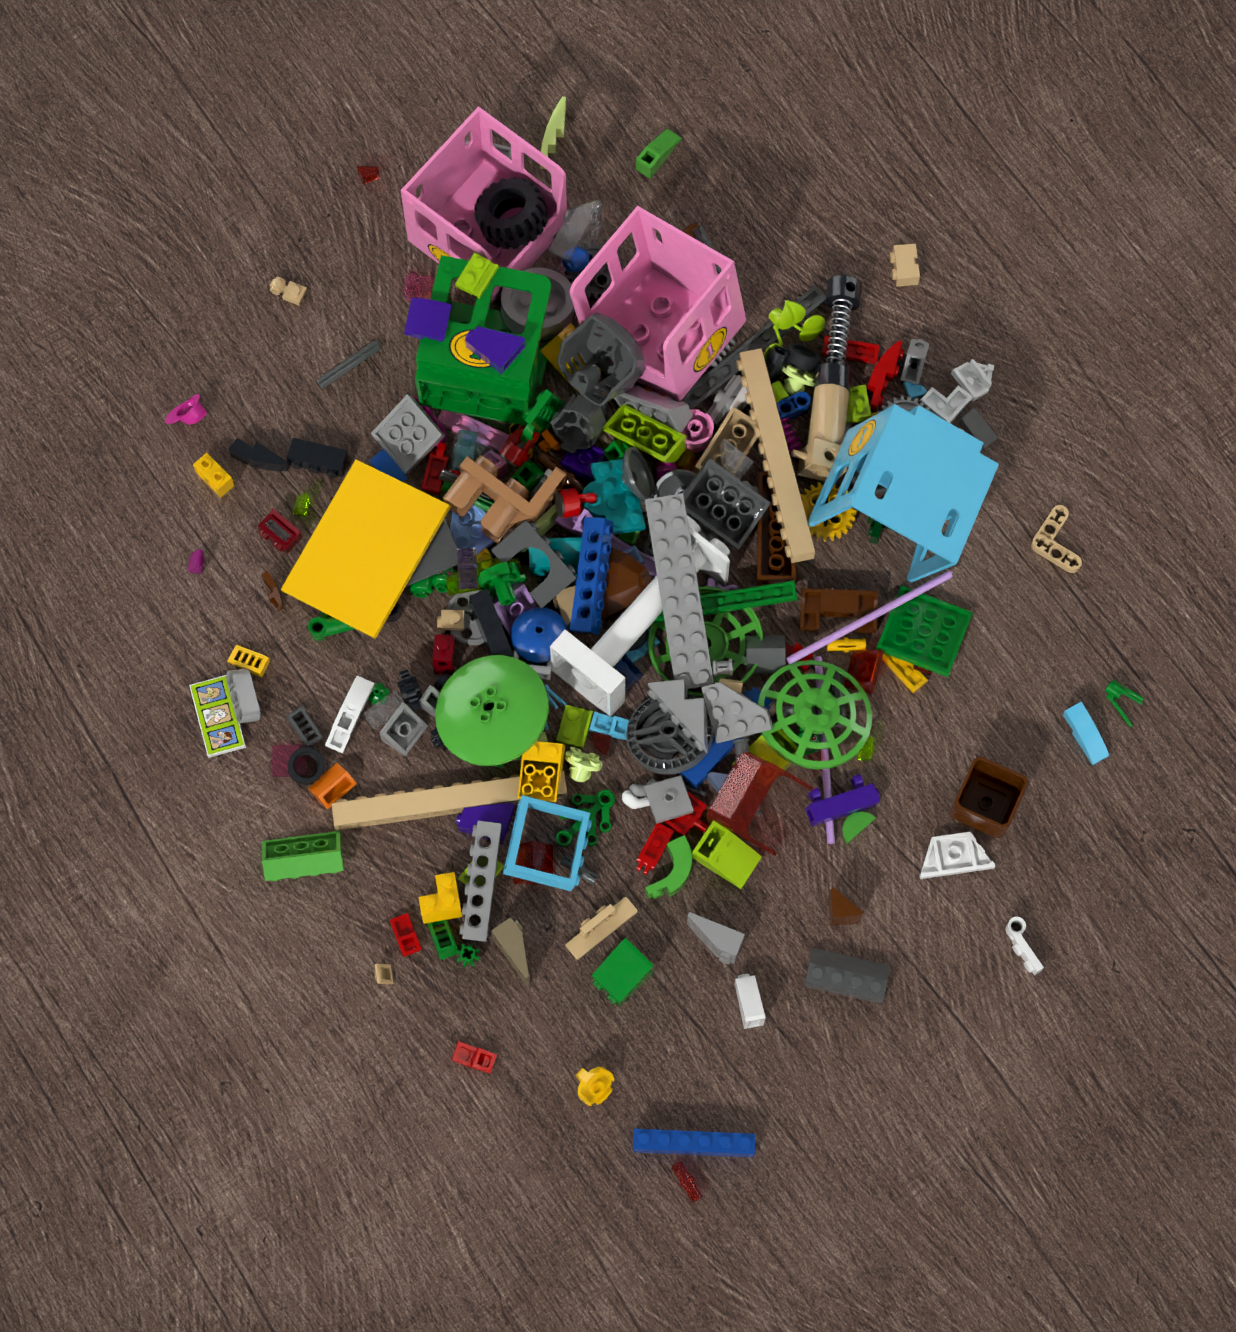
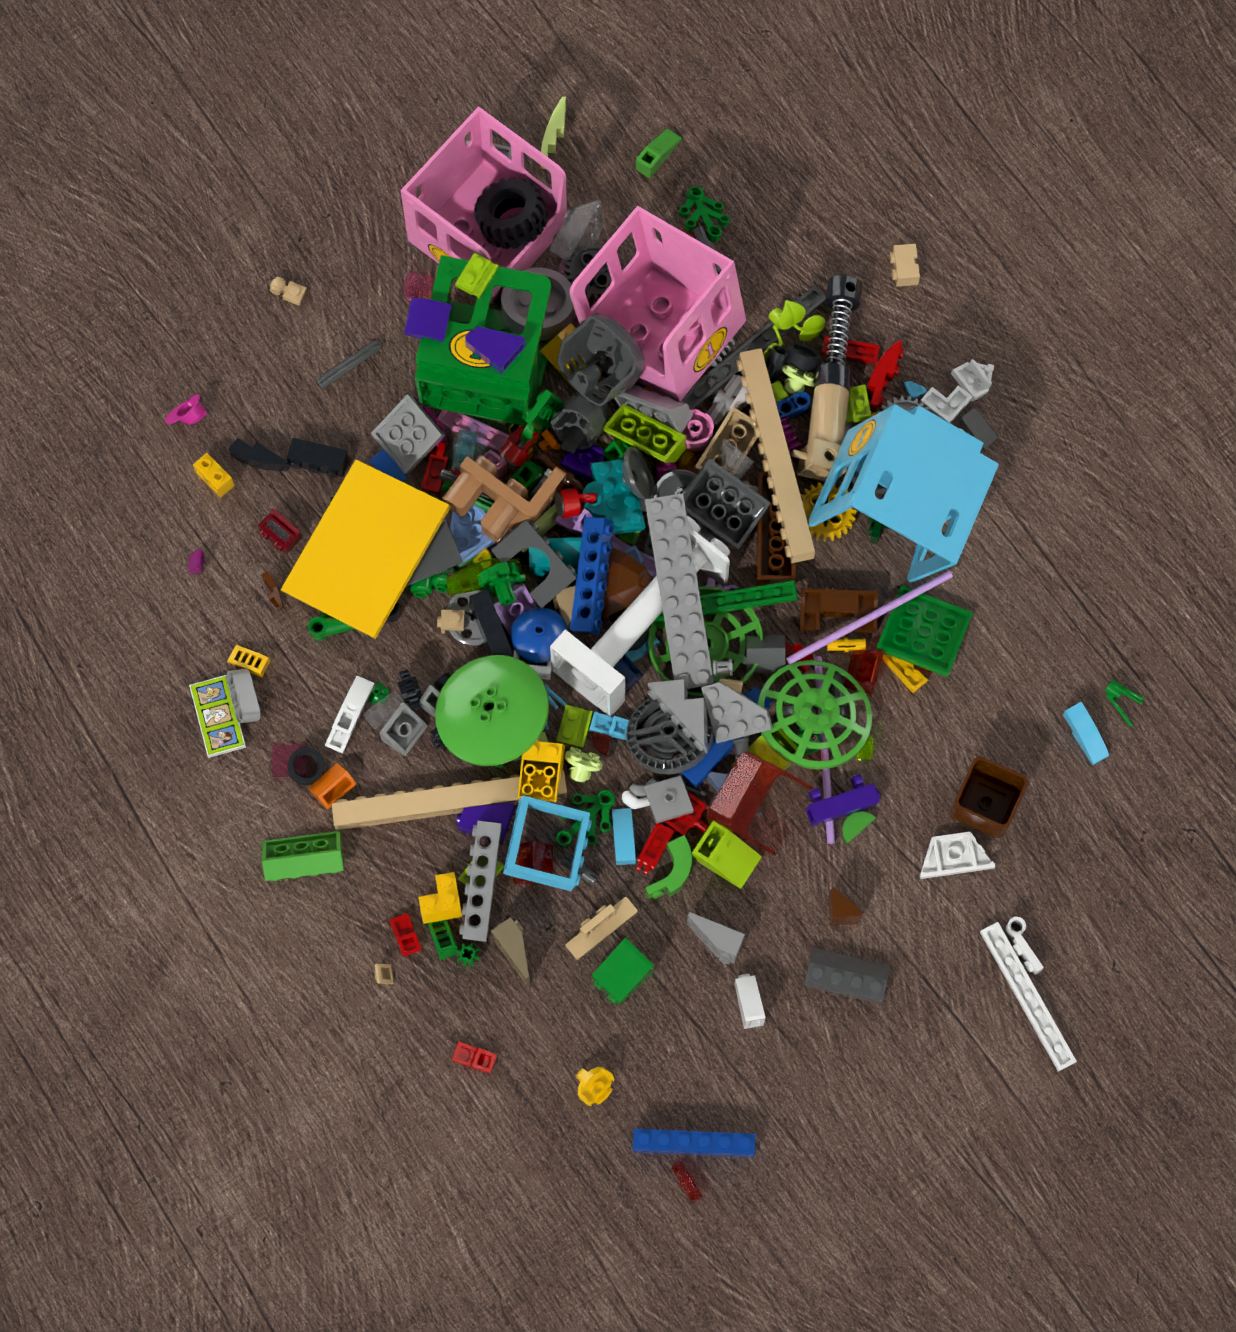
dark grey slope [286,706,324,747] -> none
clear neon green slope [292,493,311,517] -> none
clear red slope [356,166,380,185] -> none
dark red torso [433,634,456,675] -> none
clear purple slope [457,548,478,589] -> none
blue head [562,246,590,273] -> none
light grey torso [901,339,929,385] -> none
tan beam [1031,505,1082,573] -> none
none -> medium azure slope [612,808,636,865]
none -> green plant [678,186,730,242]
none -> white plate [980,922,1077,1072]

